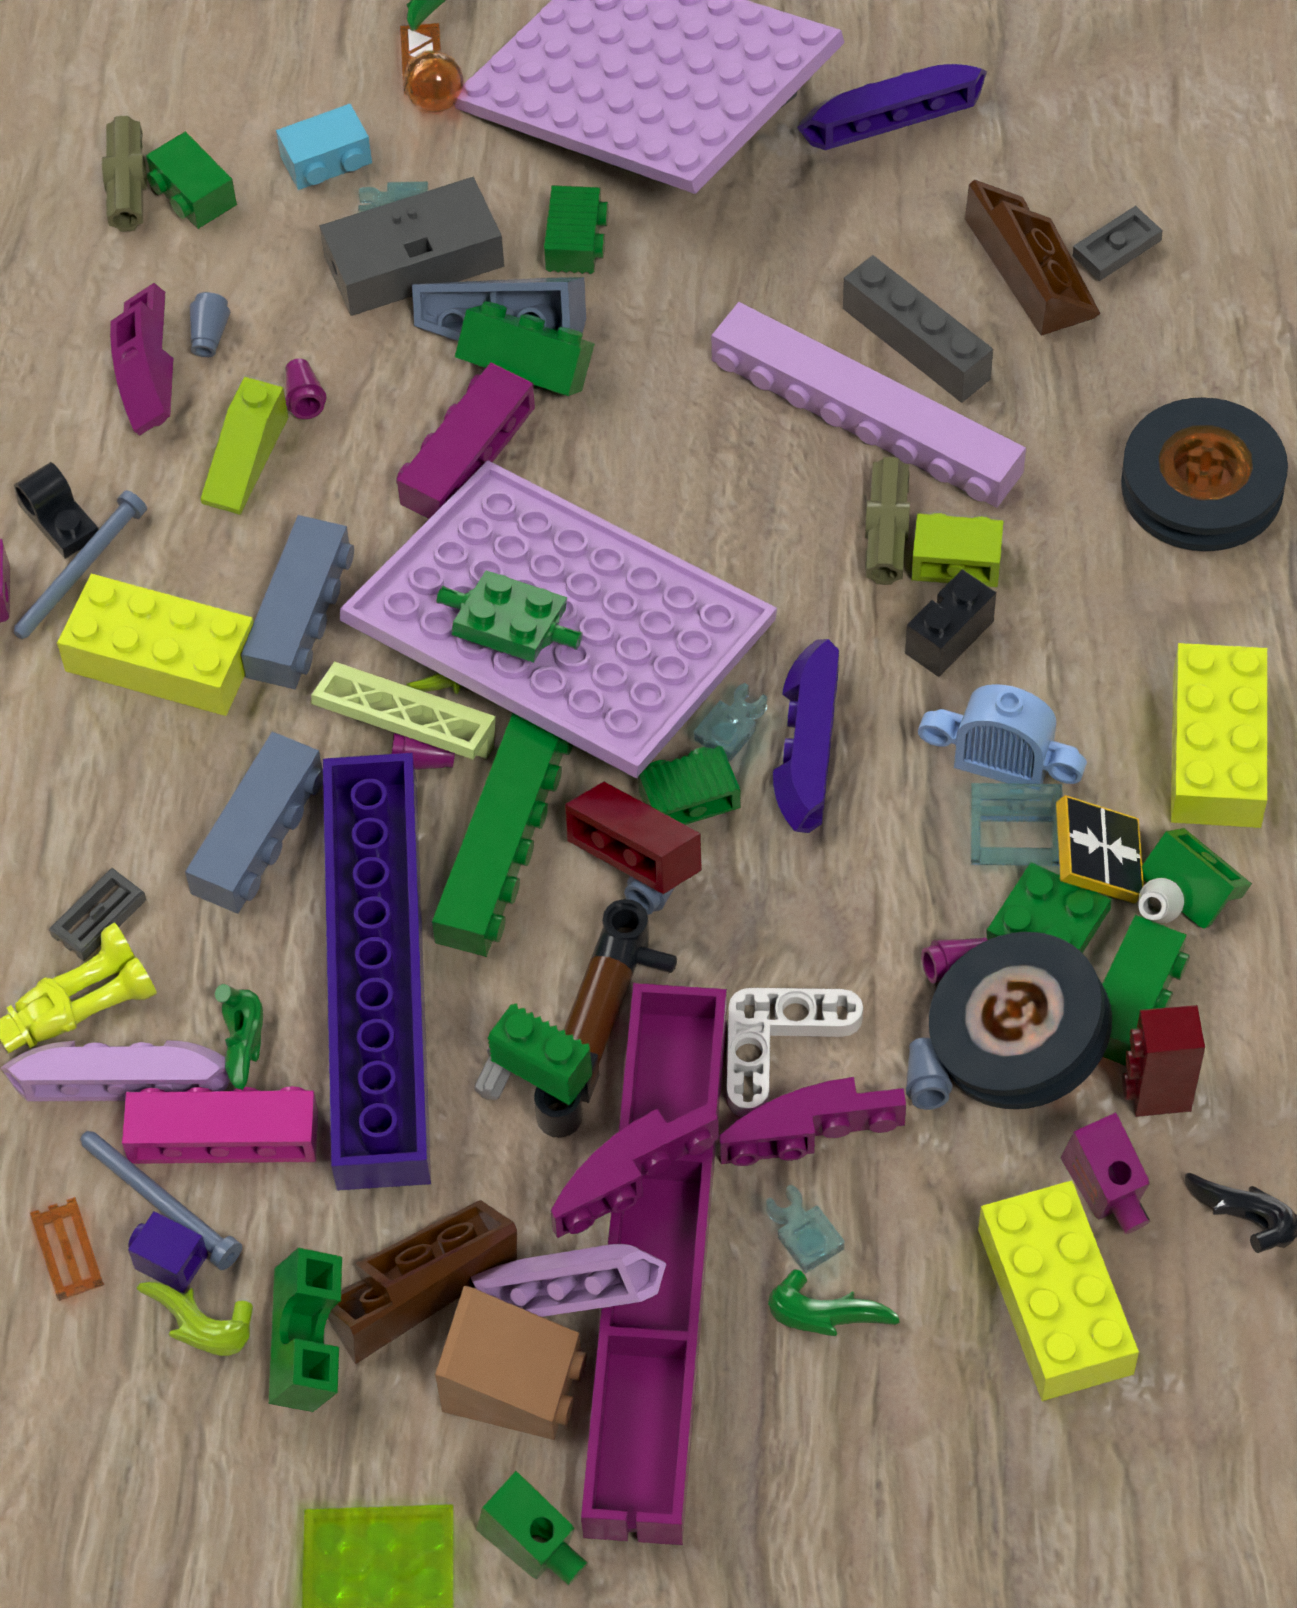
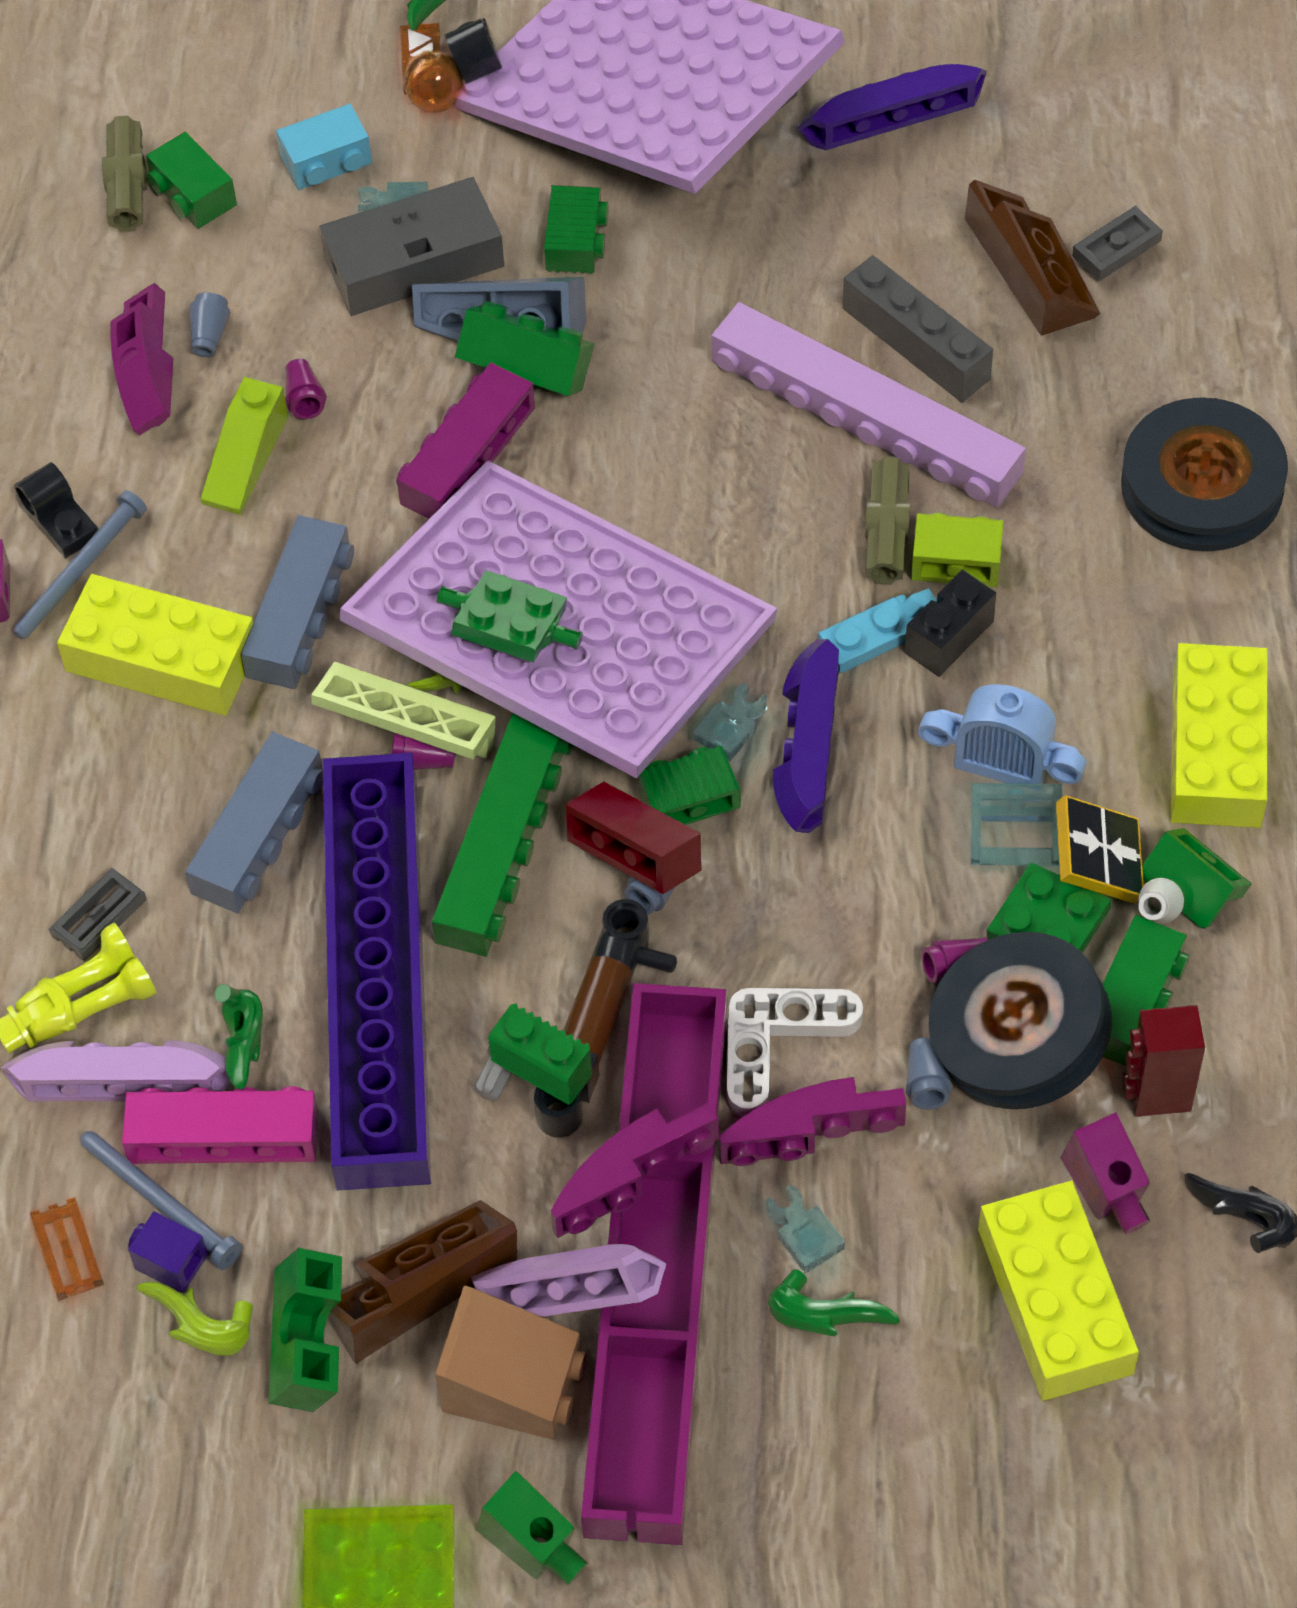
none -> black plate [445,18,502,84]
none -> medium azure hinge [818,588,937,673]

